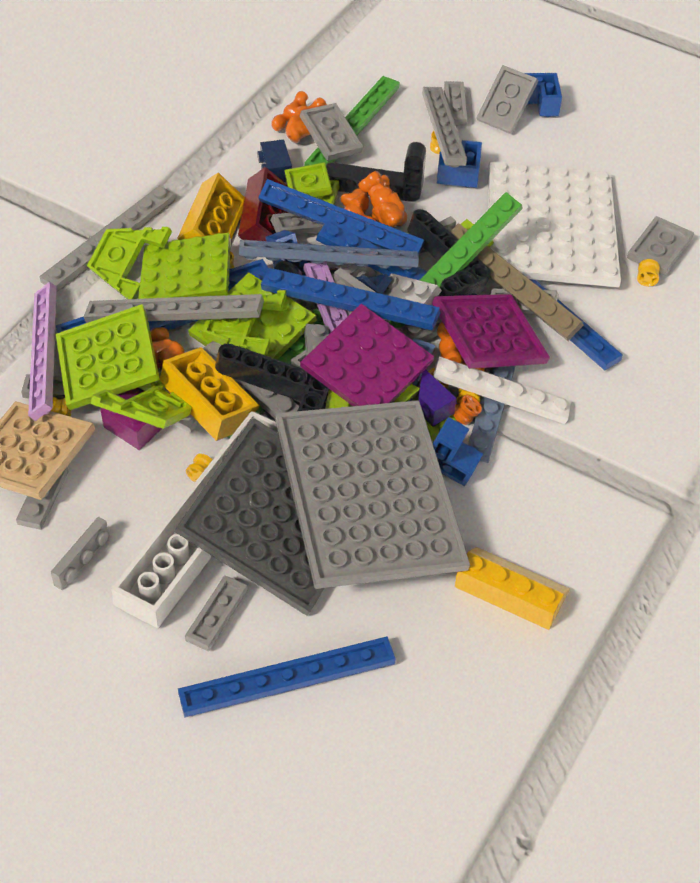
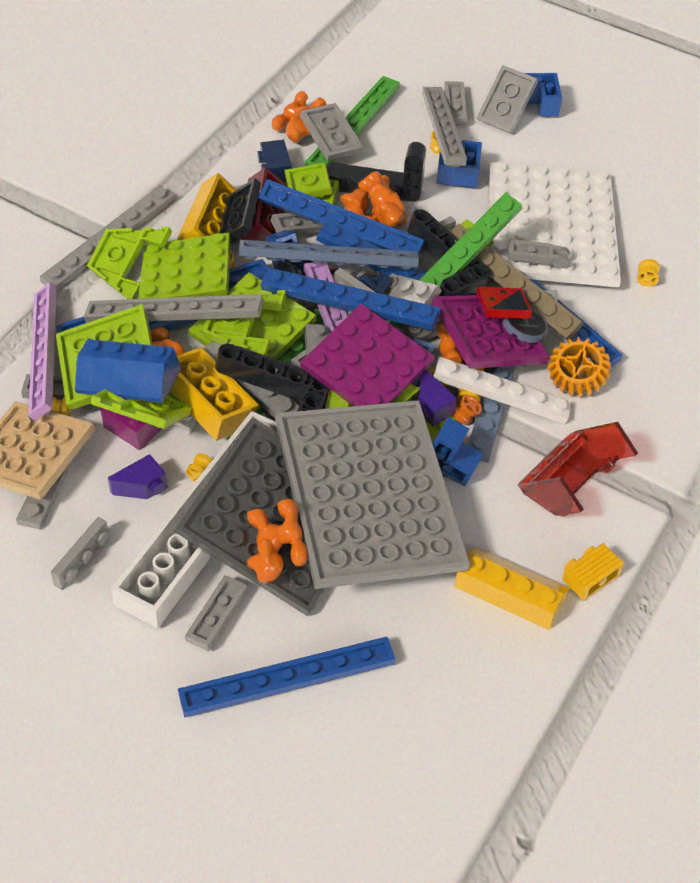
light grey plate [627,216,694,275] -> none
none -> blue slope [75,339,181,403]
none -> dark purple slope [108,454,168,499]
none -> black plate [219,178,261,244]
none -> orange animal [247,499,308,583]
none -> red tile [477,287,532,319]
none -> tile [502,309,548,343]
none -> light grey hinge [508,239,569,268]
none -> clear red windscreen [518,421,638,517]
none -> light orange gear [548,336,611,398]
none -> yellow brick [562,543,624,601]

